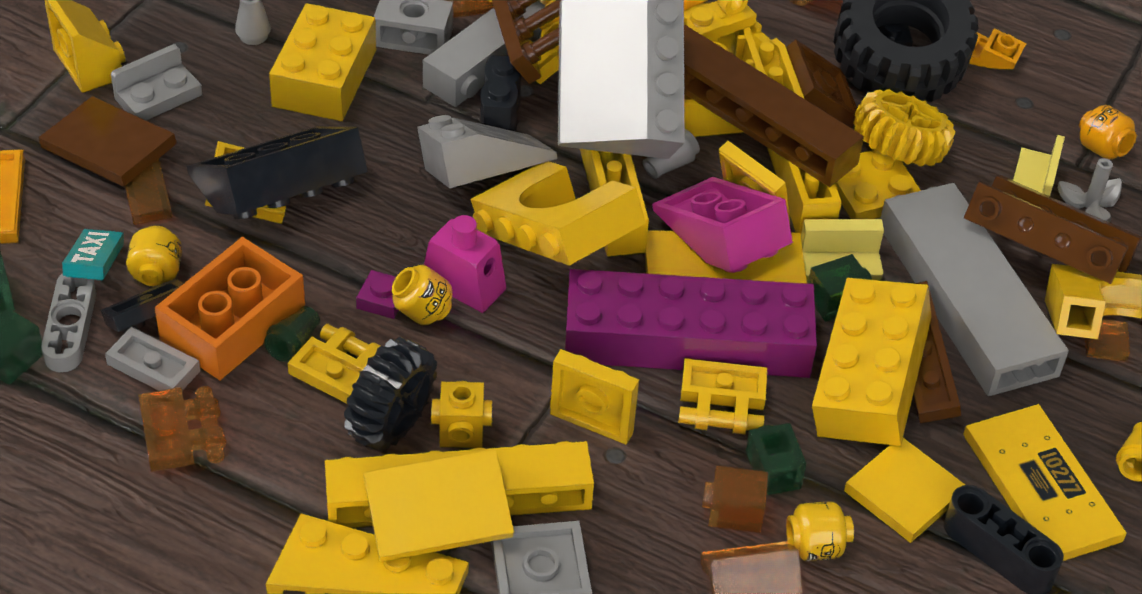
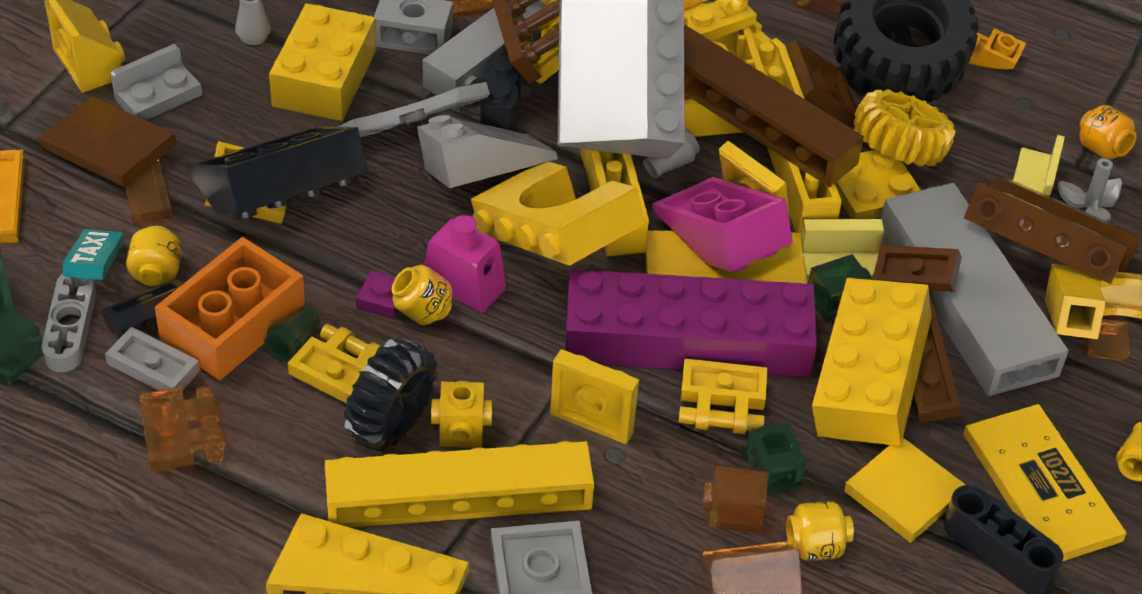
yellow tile [364,449,514,562] -> none
none -> light grey tile [338,82,490,137]
none -> reddish brown plate [872,245,962,292]

